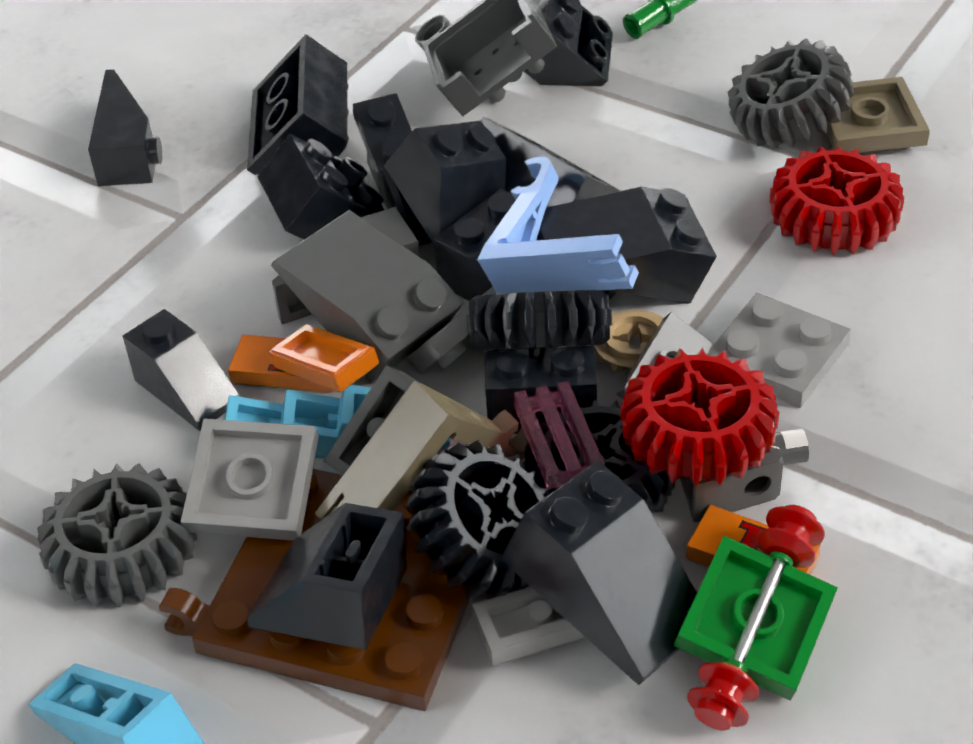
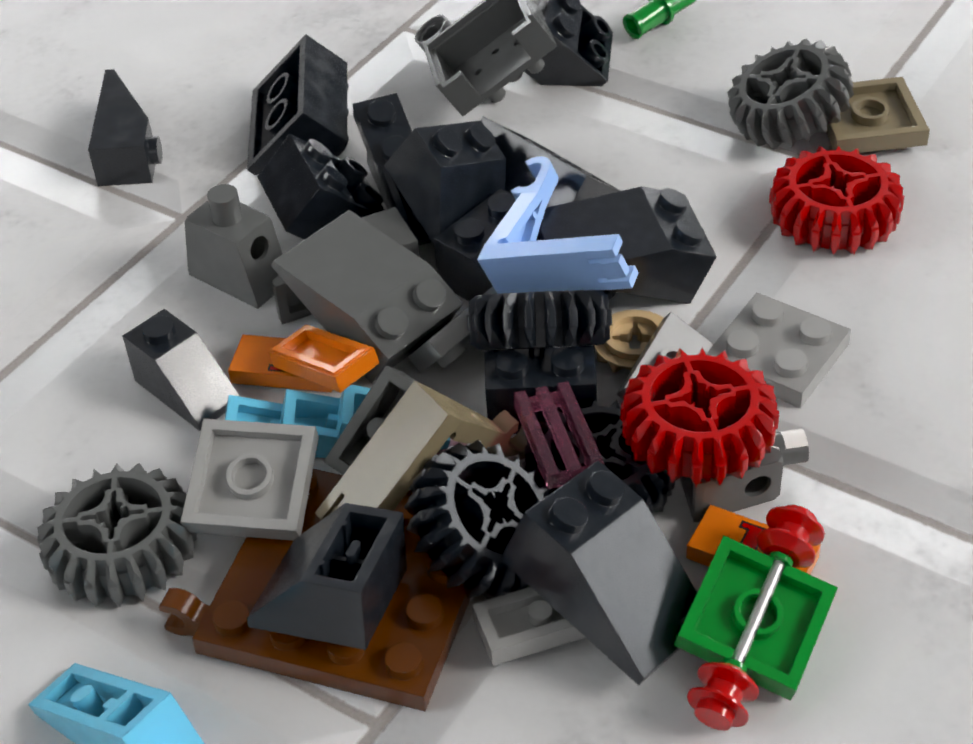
none -> dark grey torso [184,184,283,309]

